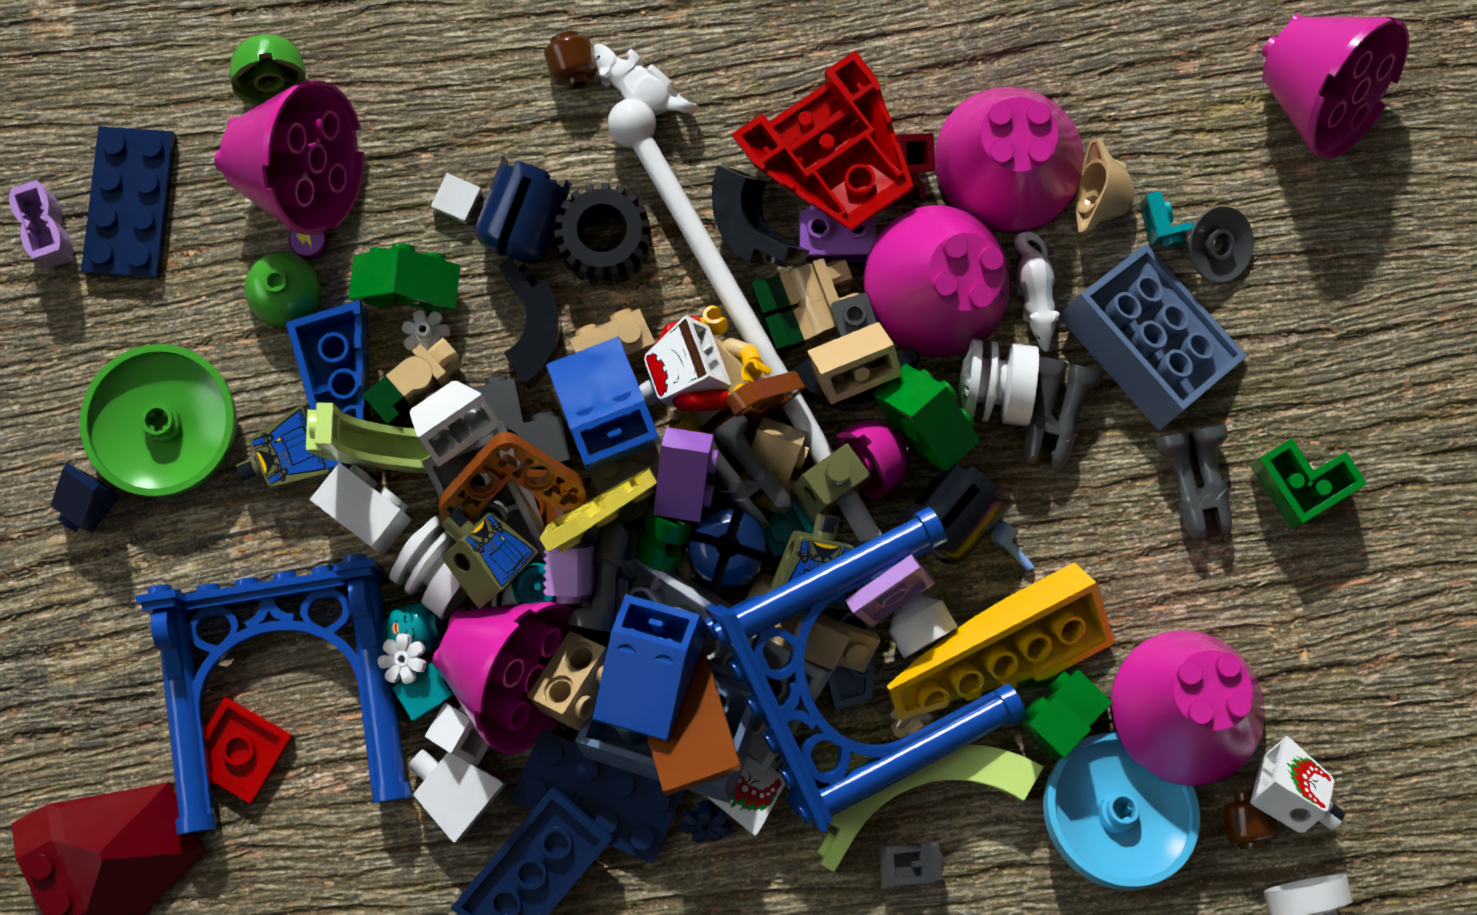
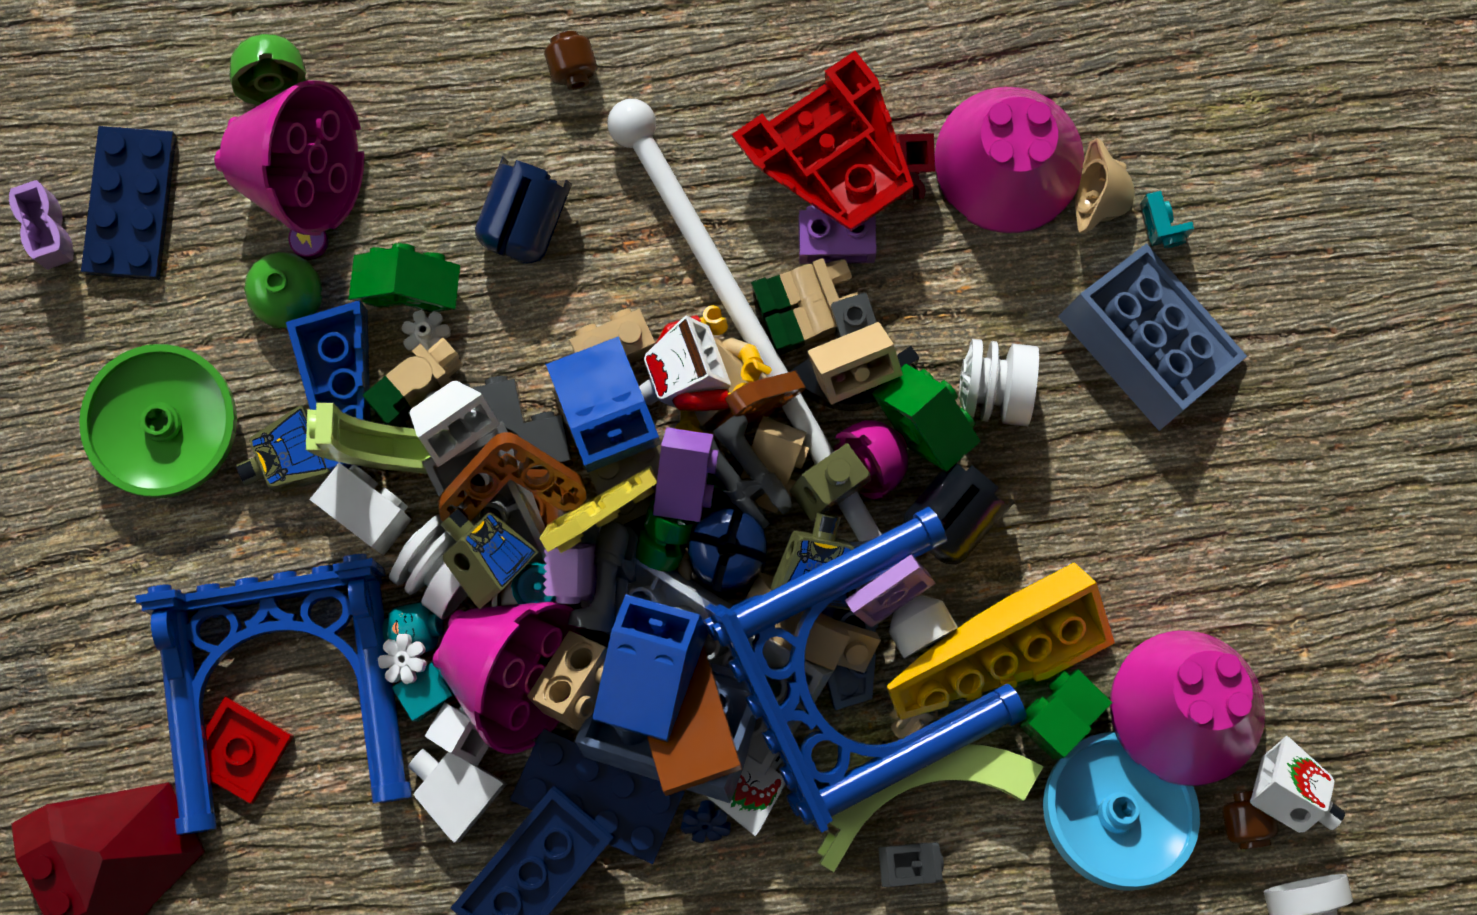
dark blue slope [50,463,120,533] -> none
white tile [431,173,482,224] -> none
black arch [499,257,562,390] -> none
black tyre [554,183,652,286] -> none
white animal [594,44,698,115] -> none
black arch [712,165,810,268] -> none
teal bracket [763,500,815,559] -> none
dark pink cone [864,205,1011,357] -> none
light blue hand [991,522,1034,572] -> none
white animal [1014,231,1059,352] -> none
dark grey piece [1023,357,1103,472] -> none
dark grey piece [1155,425,1232,540] -> none
dark grey dish [1189,206,1254,283] -> none
green brick [1249,438,1367,529] -> none
dark pink cone [1262,14,1409,159] -> none

